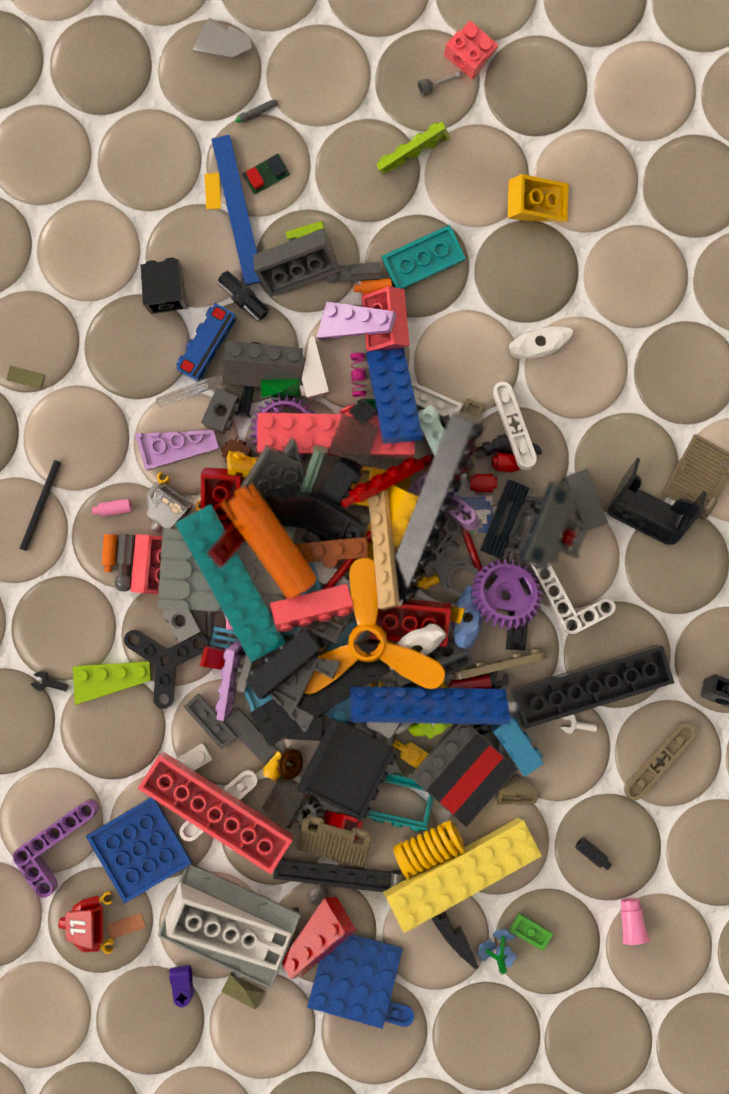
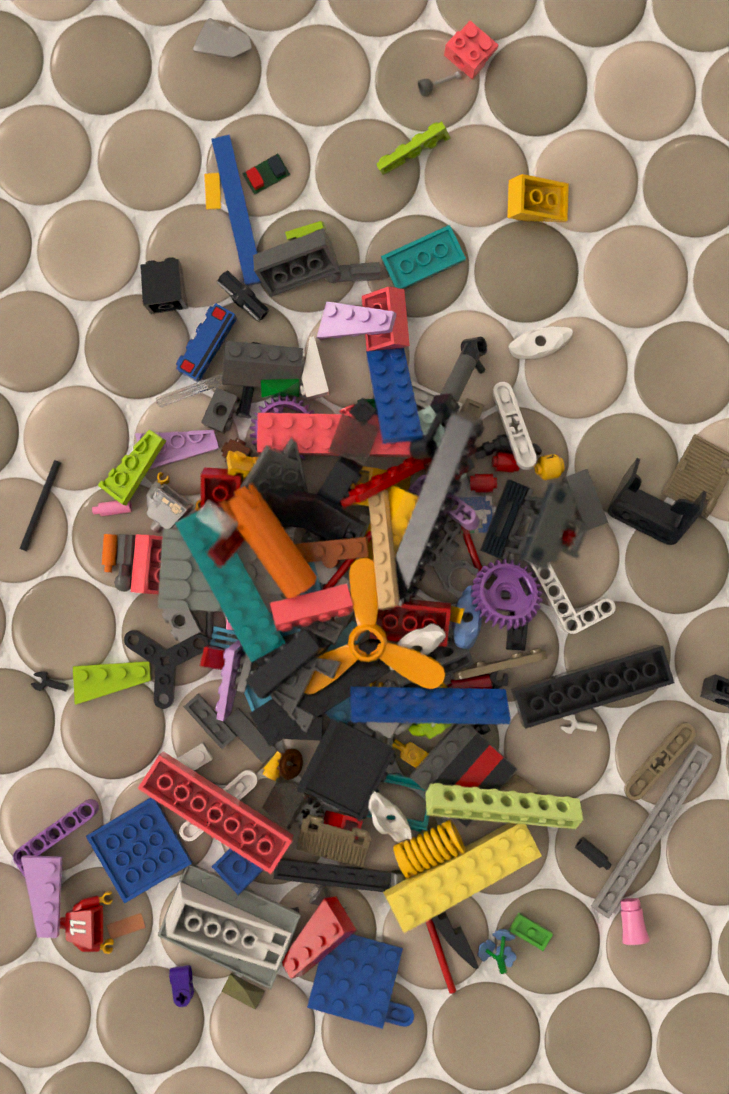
olive sticker [6,365,45,389] -> none
dark grey piece [235,100,277,122] -> none
sand green axle [300,445,328,493] -> none
dark pink piece [350,352,367,397] -> none
orange cylinder [354,278,392,295] -> none
yellow arm [417,573,441,589] -> none
dark azure wedge [489,716,544,777] -> none
none -> lavender wing [21,855,63,938]
none -> lime wing [98,429,166,506]
none -> clear tile [196,500,239,539]
none -> blue tile [212,848,264,896]
none -> white piece [369,791,411,842]
none -> black piece [410,336,487,459]
none -> yellowish green brick [425,783,583,829]
none -> red bar [425,919,456,994]
none -> yellow head [534,454,565,480]
none -> light grey plate [591,744,713,919]

